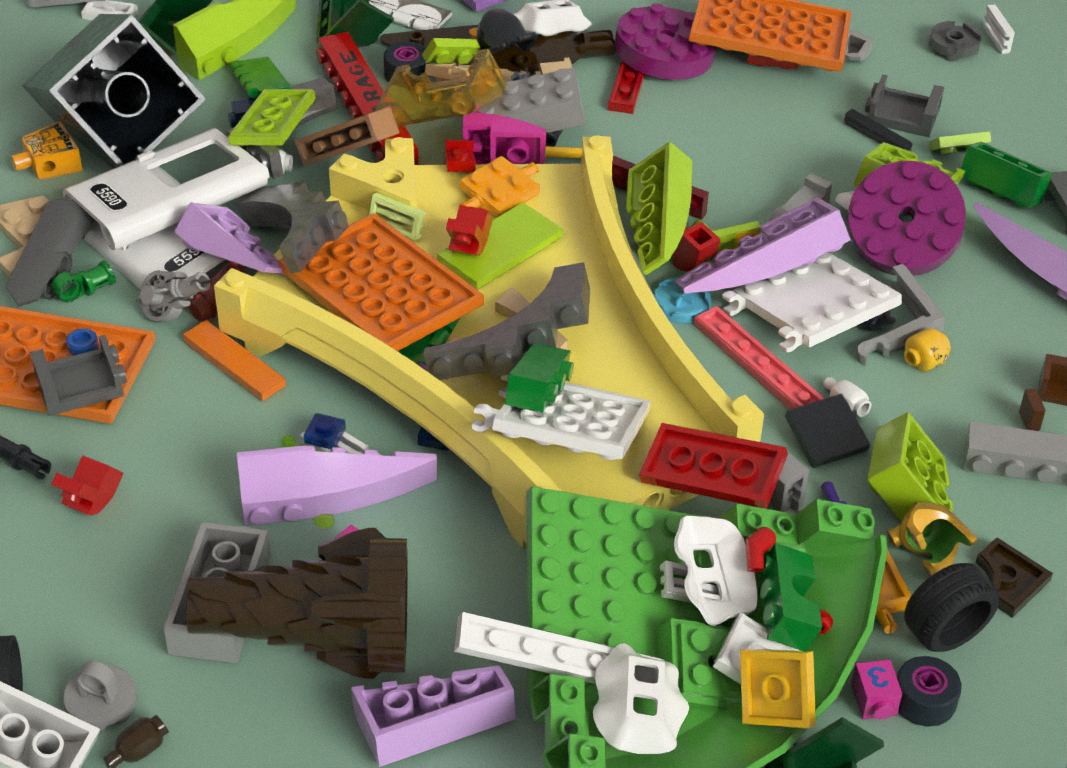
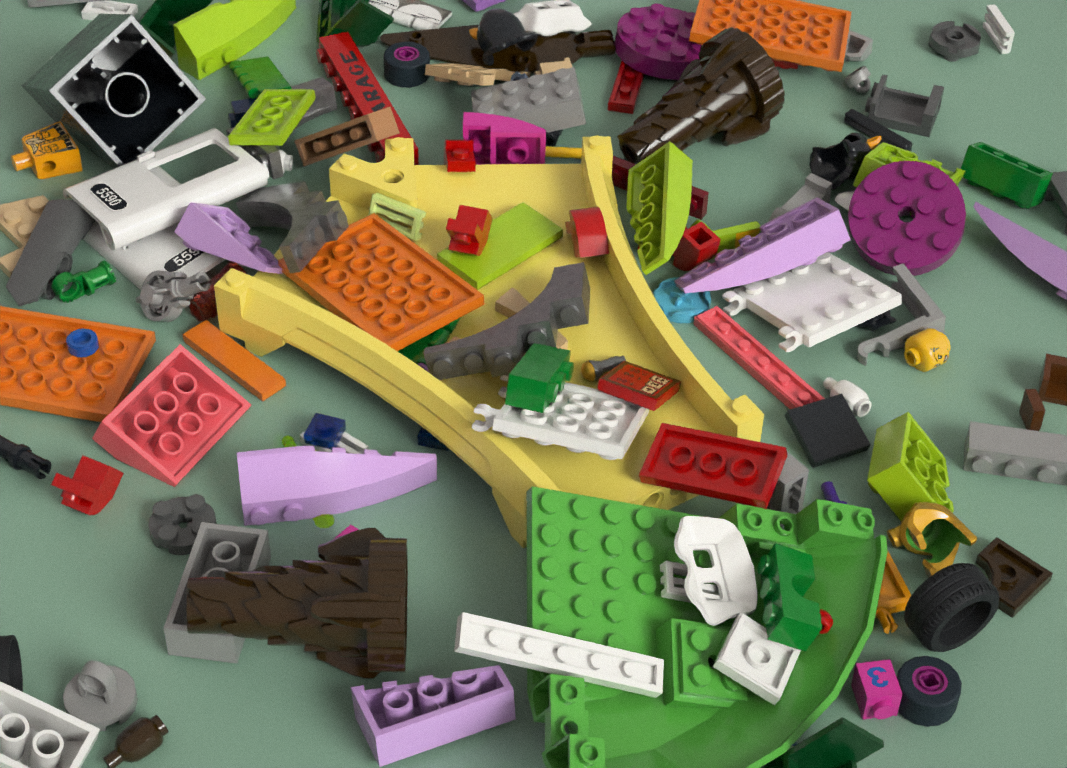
dark grey panel [30,335,127,416] -> none
clear yellow windscreen [375,49,507,127] -> none
lime plate [422,38,480,64] -> none
light orange plate [459,156,540,218] -> none
white piece [593,643,689,754] -> none
yellow tile [740,649,816,728] -> none
red arm [746,527,776,572] -> none
lime plate [929,131,991,155] -> none
none -> coral slope [92,344,251,487]
none -> dark grey plate [149,494,217,555]
none -> red brick [565,206,609,258]
none -> dark grey piece [581,355,626,381]
none -> red tile [597,360,681,411]
none -> dark brown cone [617,27,785,164]
none -> black hair [809,132,882,190]
none -> light grey tile [844,66,871,94]

